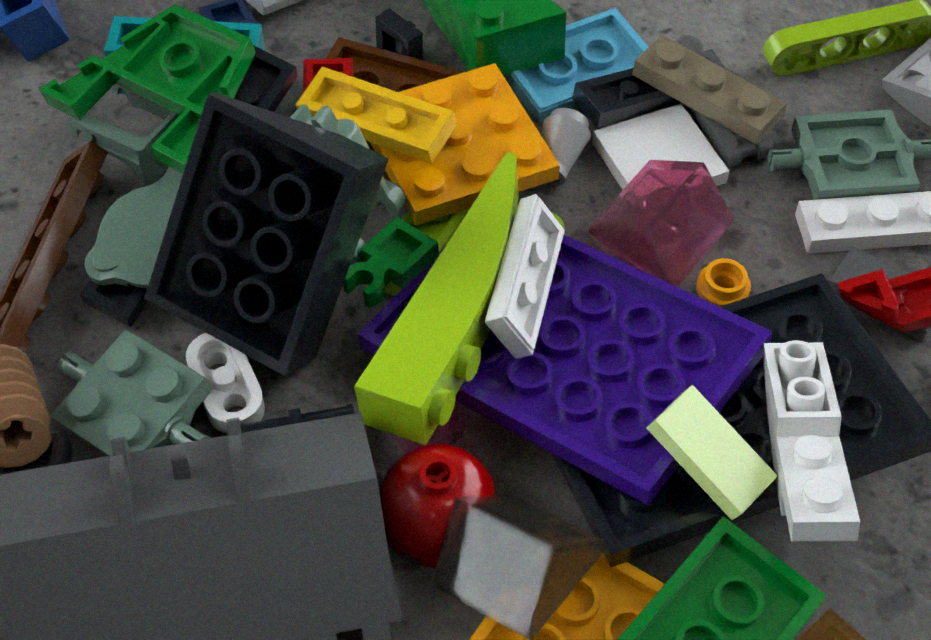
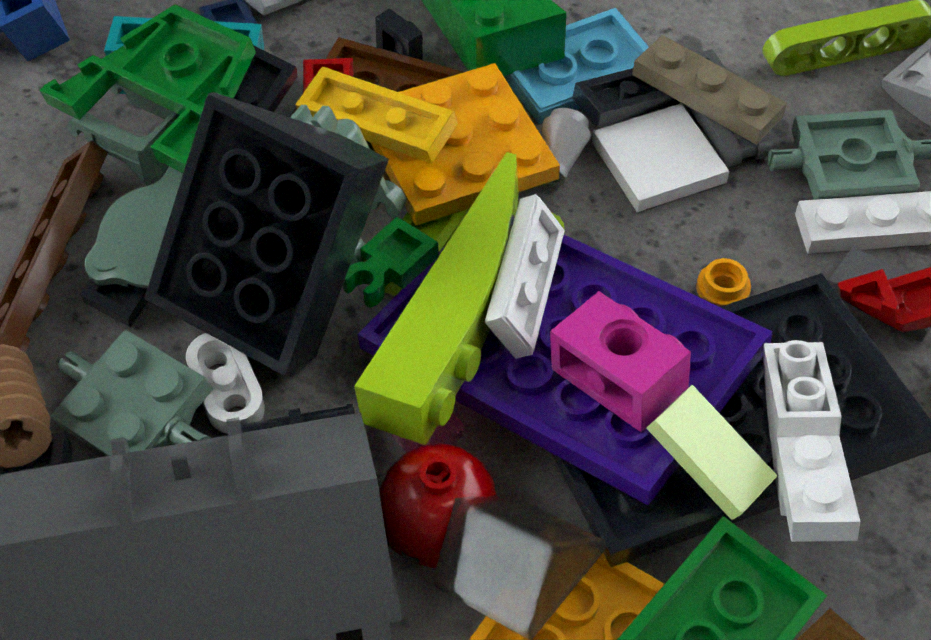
clear pink slope [588,160,734,287] -> none
none -> dark pink brick [550,291,691,432]

